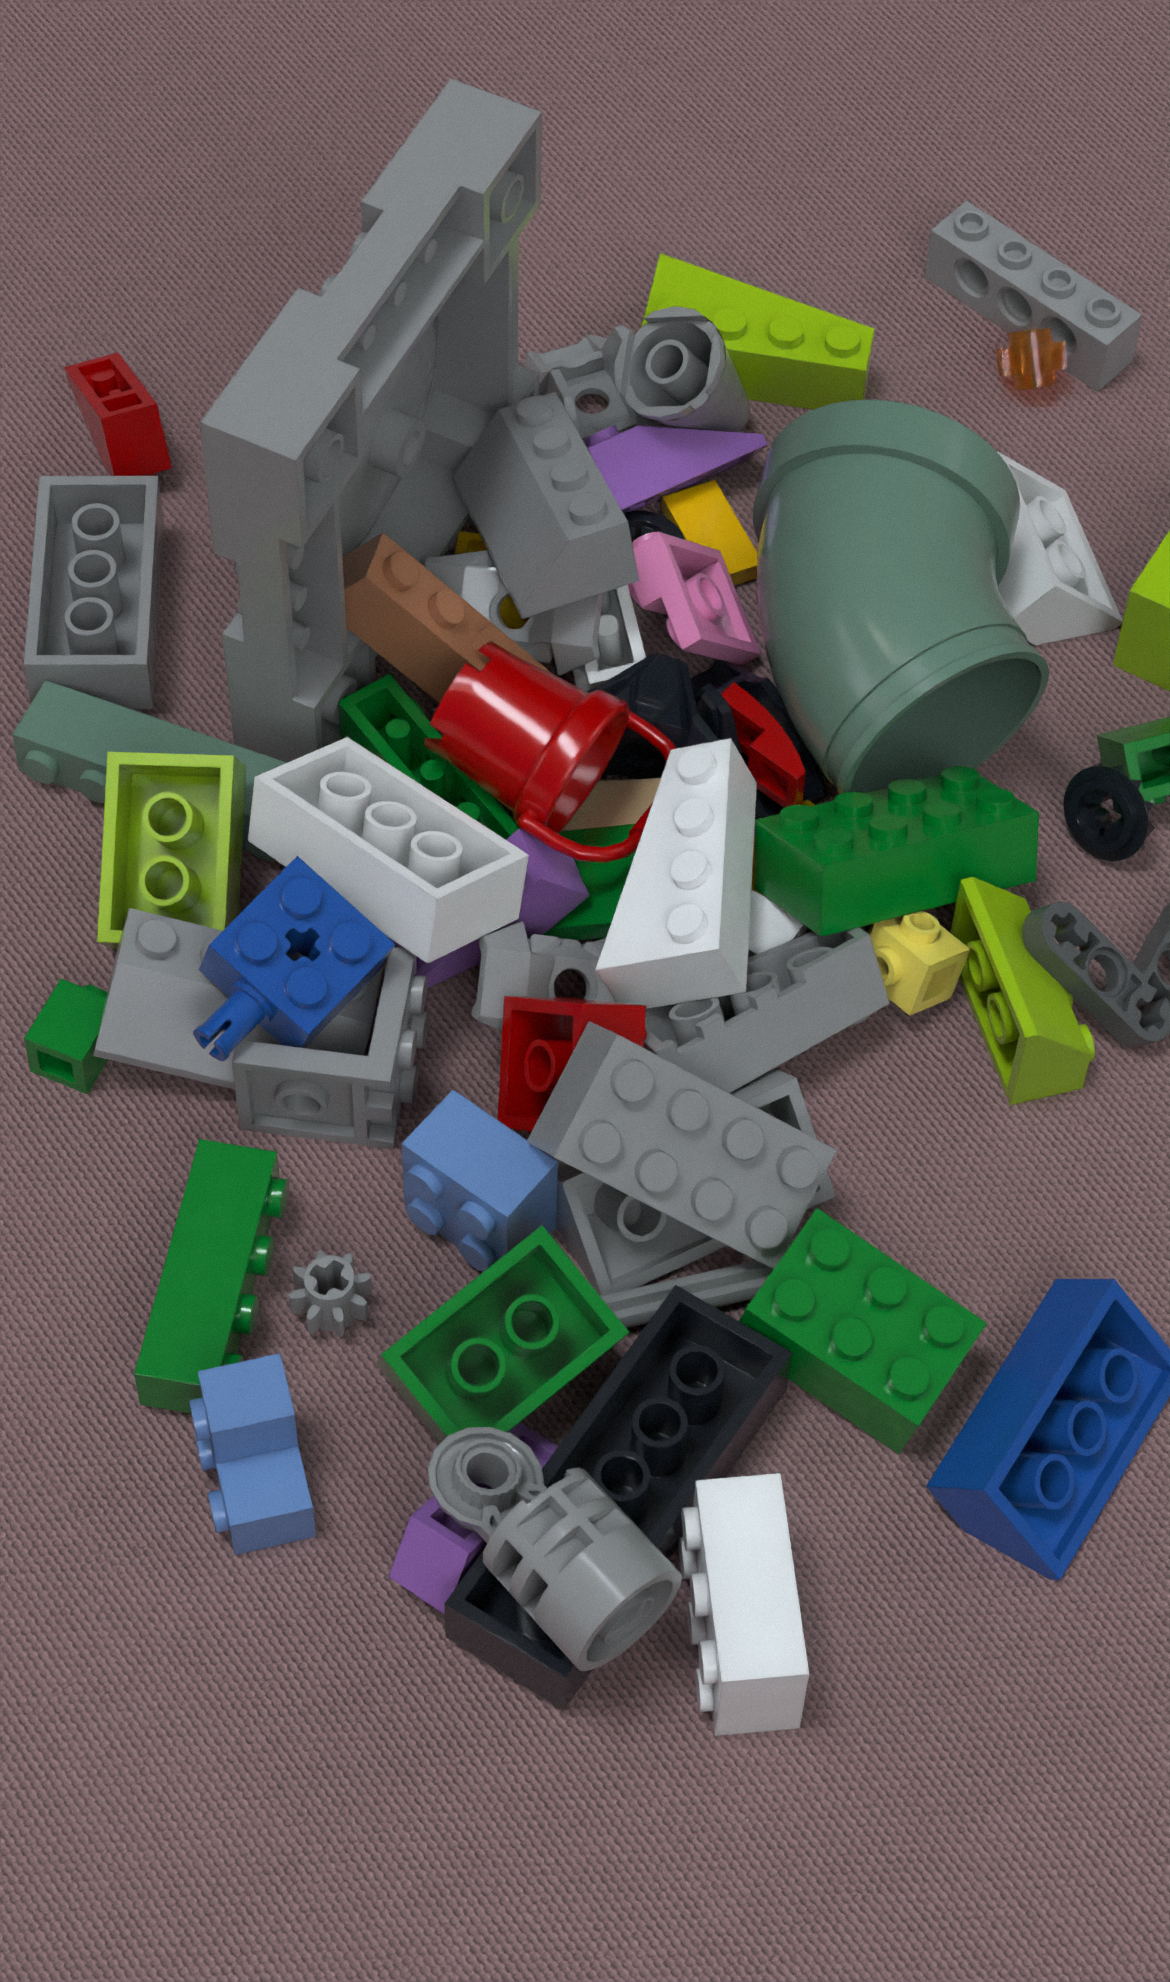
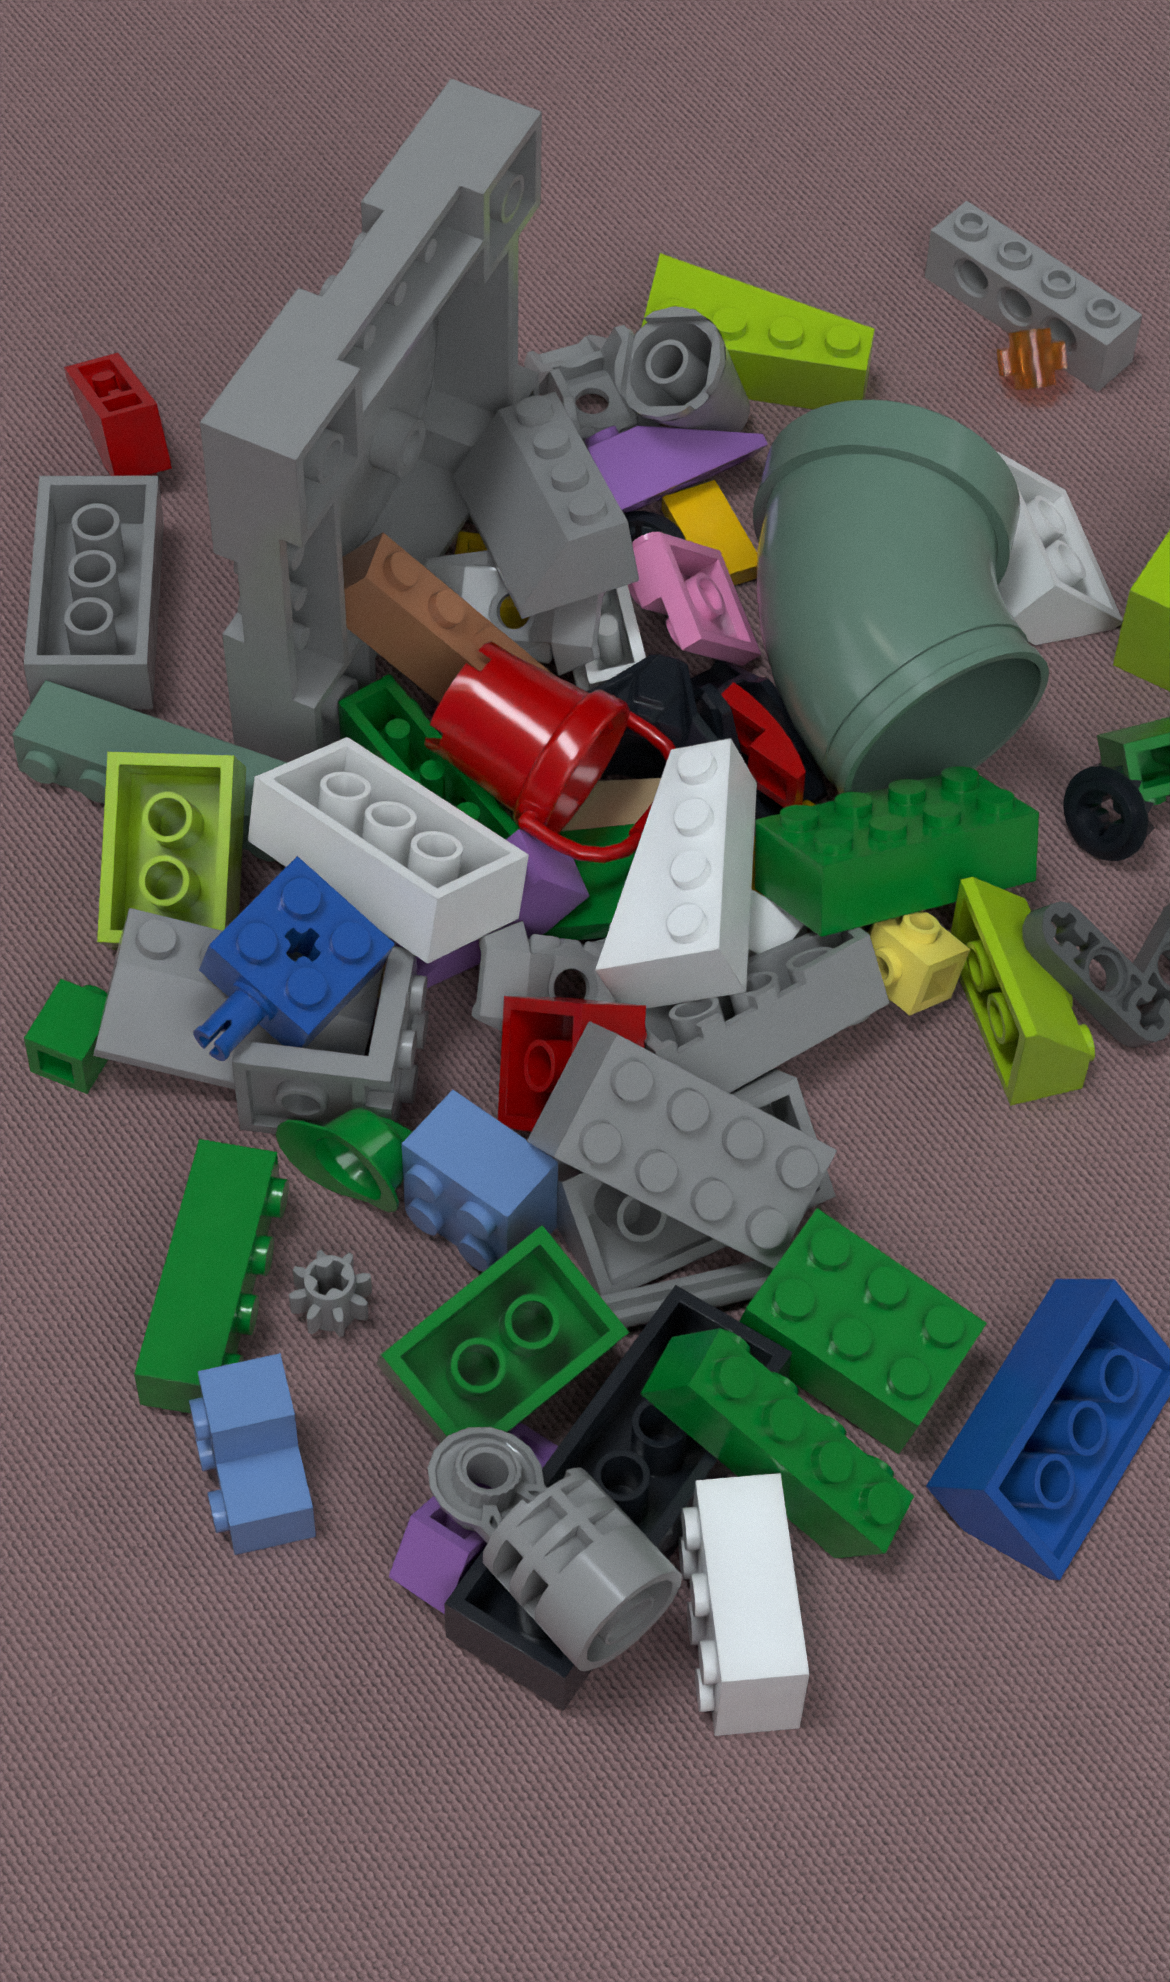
none -> green piece [275,1107,412,1213]
none -> green brick [640,1328,914,1558]

